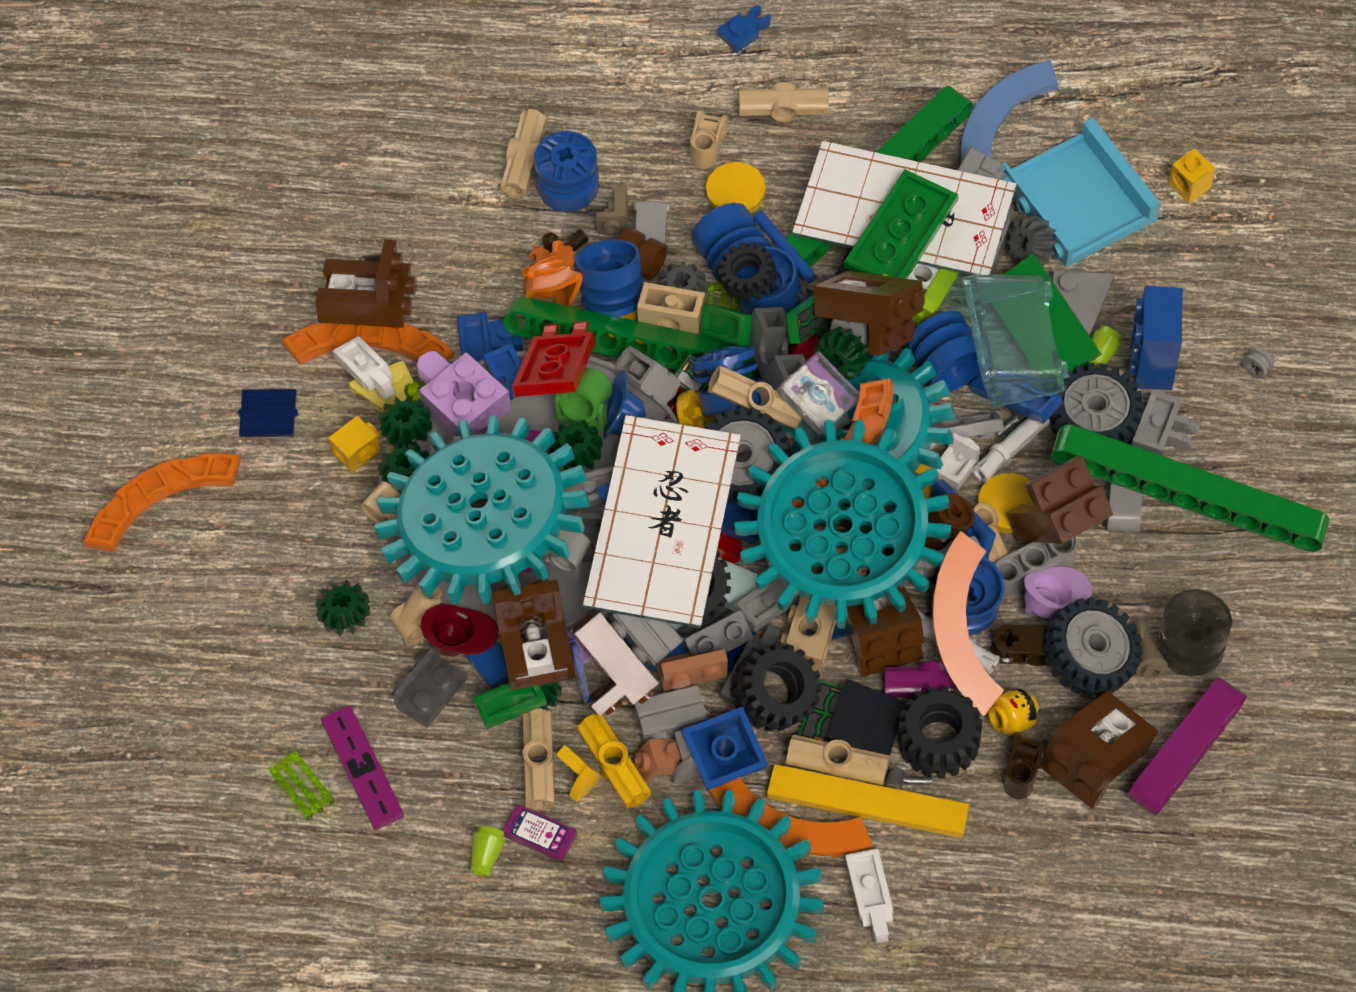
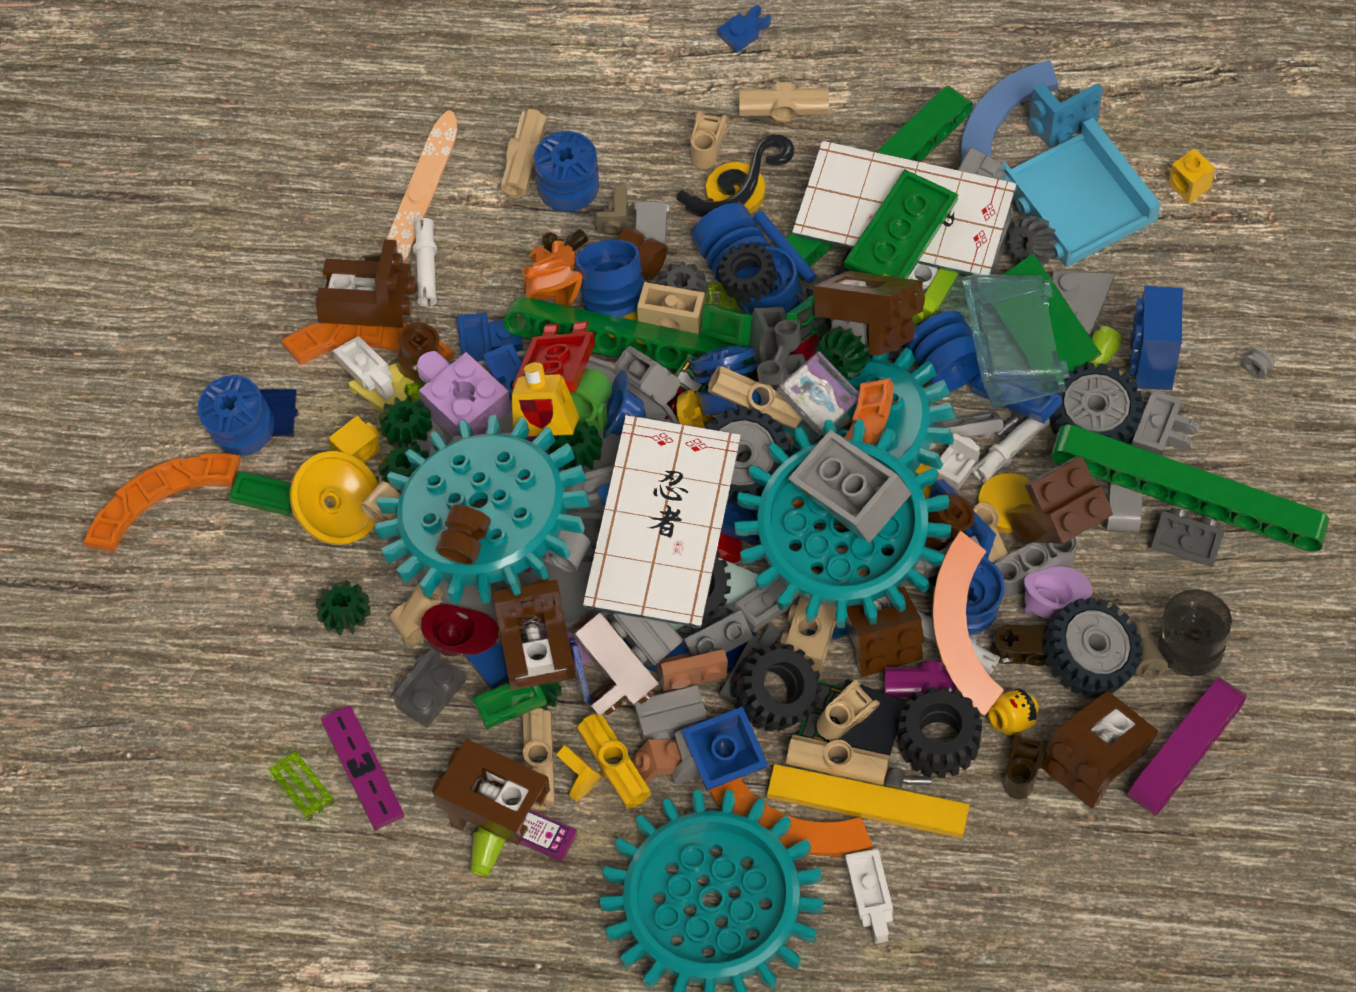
none -> blue wheel [198,375,275,456]
none -> green tile [229,471,292,516]
none -> yellow dish [290,451,379,545]
none -> light nougat piece [380,110,458,263]
none -> reddish brown wheel [397,322,439,380]
none -> white pin [413,218,437,307]
none -> reddish brown brick [432,739,550,846]
none -> reddish brown wheel [435,505,491,565]
none -> yellow torso [512,362,579,437]
none -> black plant [676,135,794,217]
none -> dark grey bar [757,319,801,385]
none -> light grey slope [788,430,911,543]
none -> tan piece [816,679,880,740]
none -> dark azure bracket [1028,83,1103,148]
none -> dark grey bracket [1151,507,1225,567]

